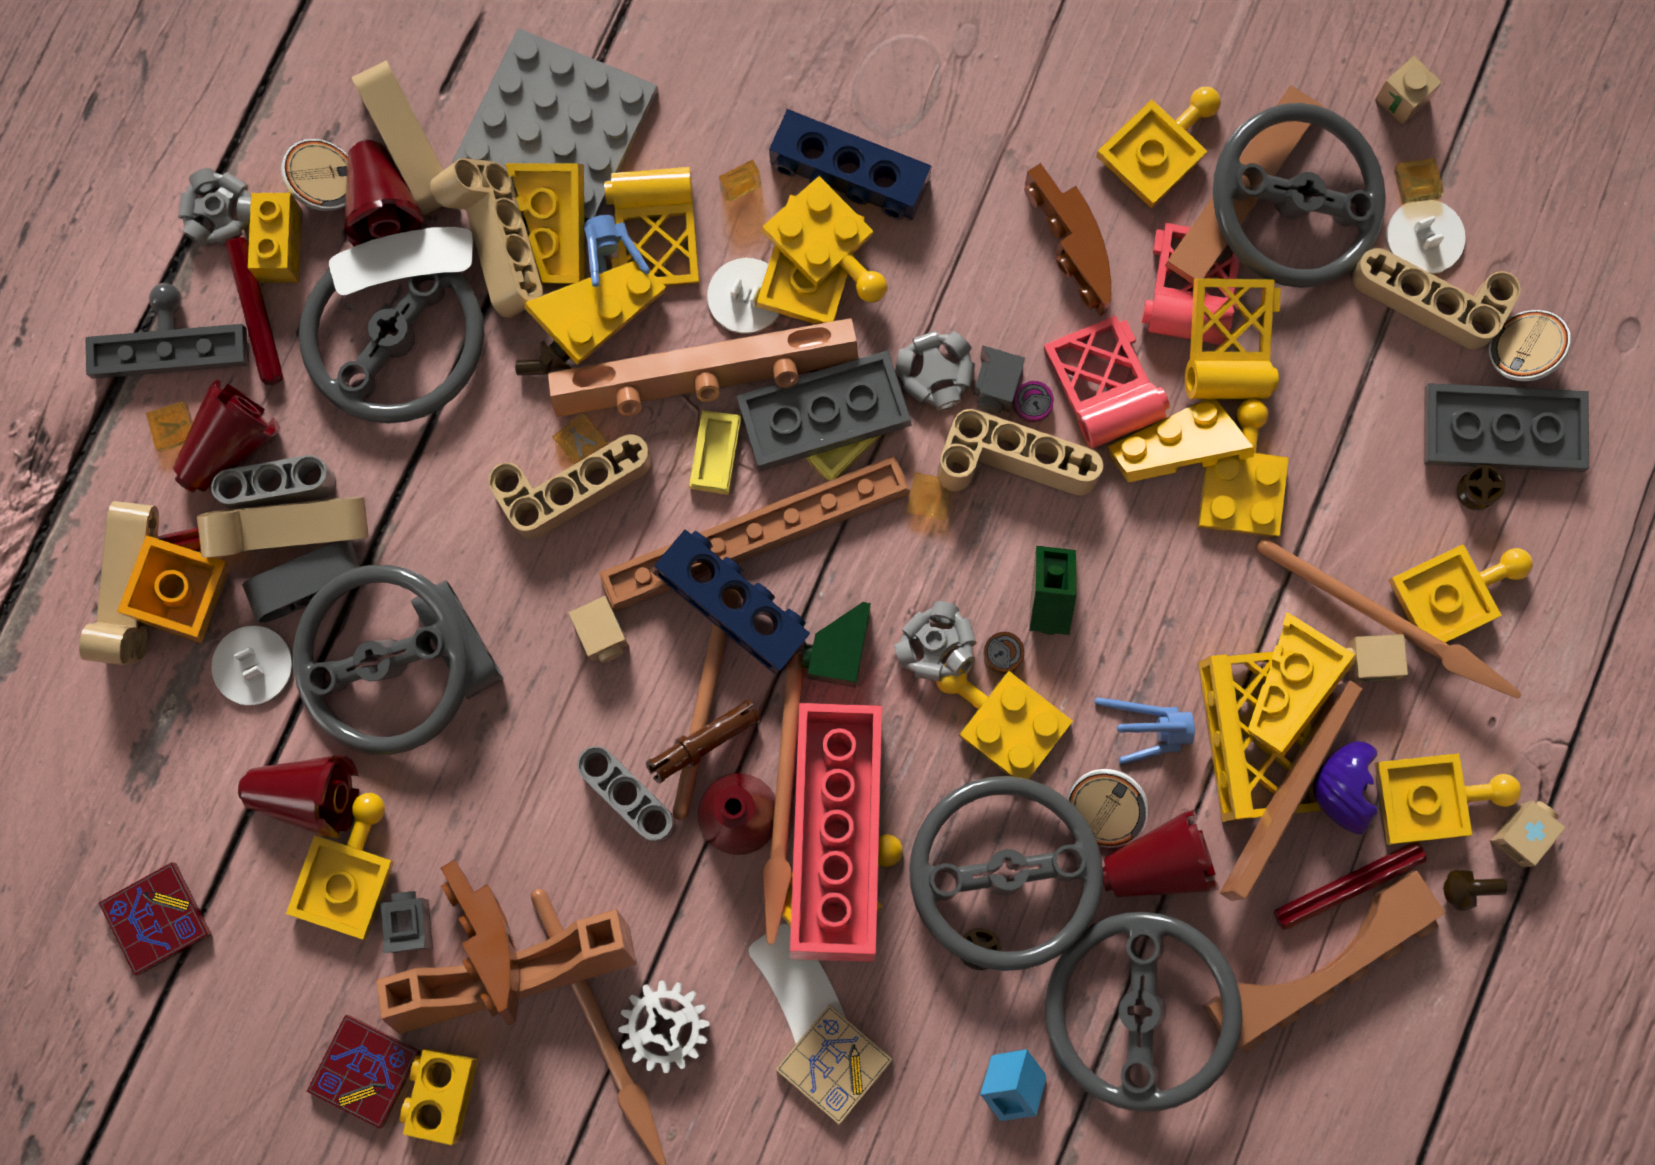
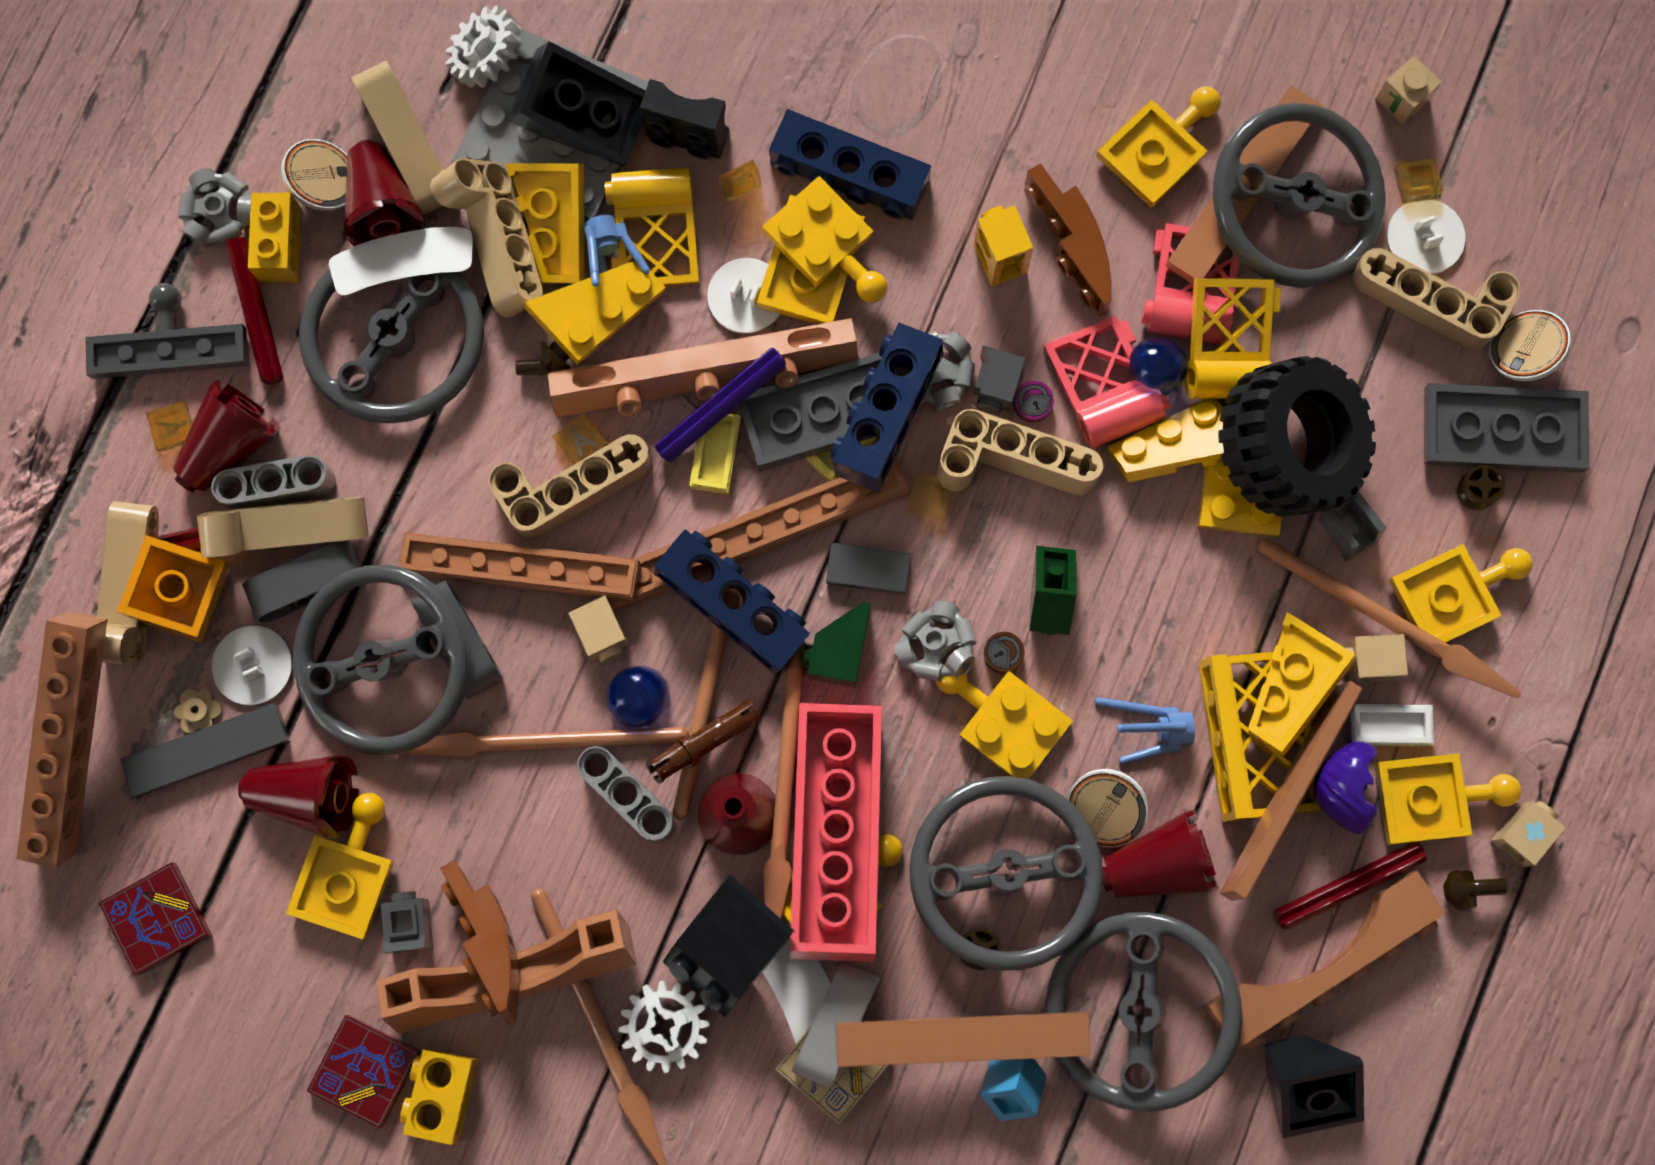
none -> nougat brick [16,611,108,868]
none -> dark grey tile [120,703,290,798]
none -> tan plant [174,689,222,734]
none -> nougat tile [398,533,641,601]
none -> nougat piece [402,727,689,759]
none -> white gear [446,6,523,88]
none -> black slope [508,41,646,166]
none -> clear blue hair [606,665,671,728]
none -> black brick [640,79,730,159]
none -> dark purple axle [655,348,786,462]
none -> black slope [662,875,794,1017]
none -> light grey beam [791,961,880,1089]
none -> dark grey tile [826,542,911,595]
none -> dark blue brick [830,323,944,493]
none -> nougat tile [835,1012,1091,1067]
none -> yellow brick [974,205,1034,287]
none -> clear blue hair [1129,338,1189,396]
none -> black tyre [1218,356,1376,517]
none -> black slope [1265,1035,1364,1138]
none -> dark grey window [1319,491,1386,562]
none -> white tile [1348,704,1434,747]

